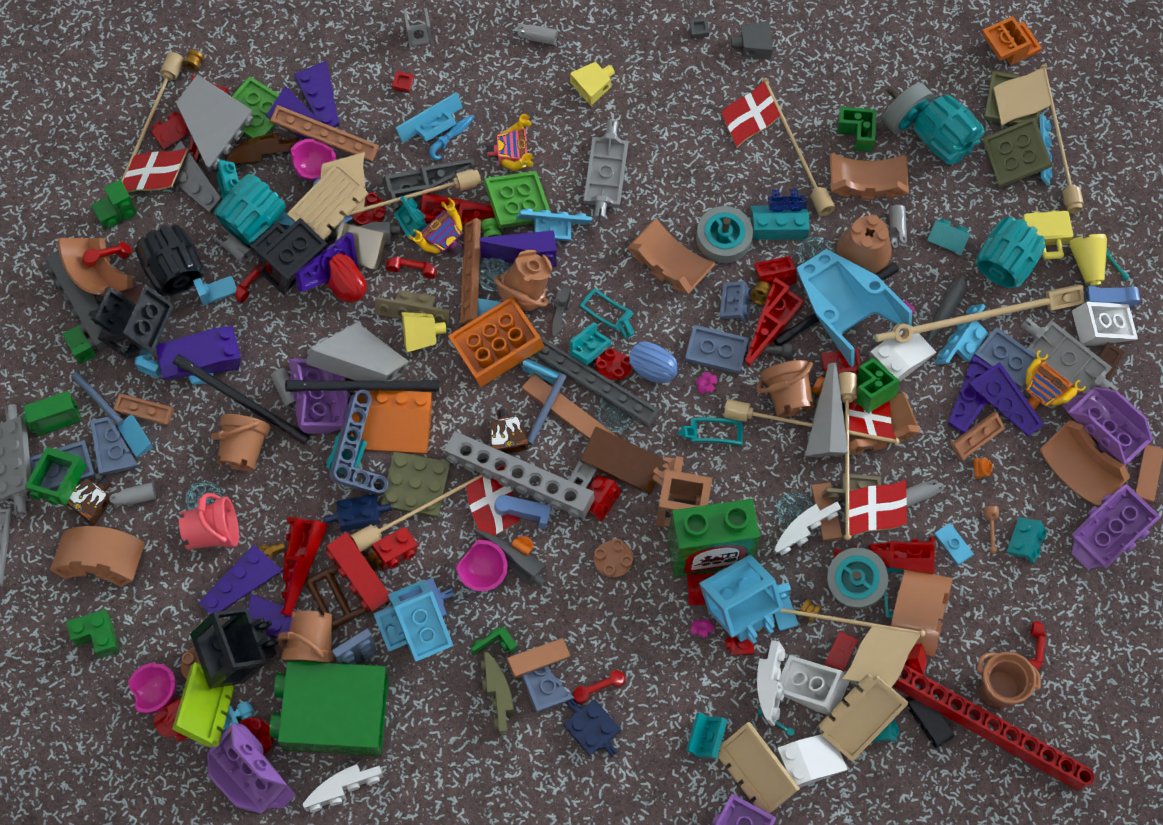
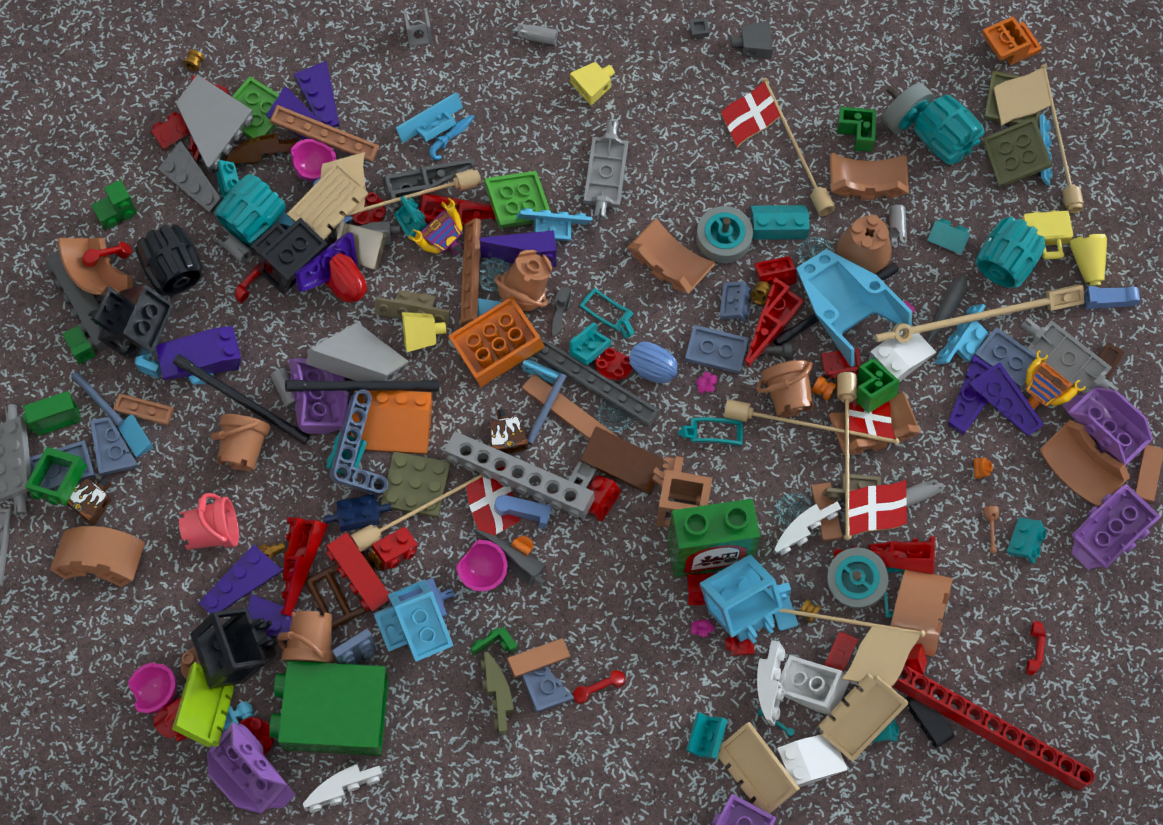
green brick [66,609,120,658] -> none
light grey piece [109,482,157,506] -> none
flag [121,52,188,193] -> none
clear light blue wheel [185,480,223,510] -> none
medium azure bracket [193,276,237,306] -> none
red bar [385,257,437,279] -> none
red plate [392,71,414,93] -> none
bright green wheel [481,218,502,237] -> none
torso [487,114,534,171] -> none
dark blue plate [563,699,621,757] -> none
nougat dish [594,539,633,577] -> none
clear blue plate [768,189,807,212] -> none
light grey wedge [804,363,848,457] -> none
medium azure plate [934,523,974,566] -> none
nougat tile [951,412,1006,460] -> none
nougat piece [977,652,1041,709] -> none
white slope [1072,302,1138,346] -> none
teal hinge [1106,249,1129,280] -> none

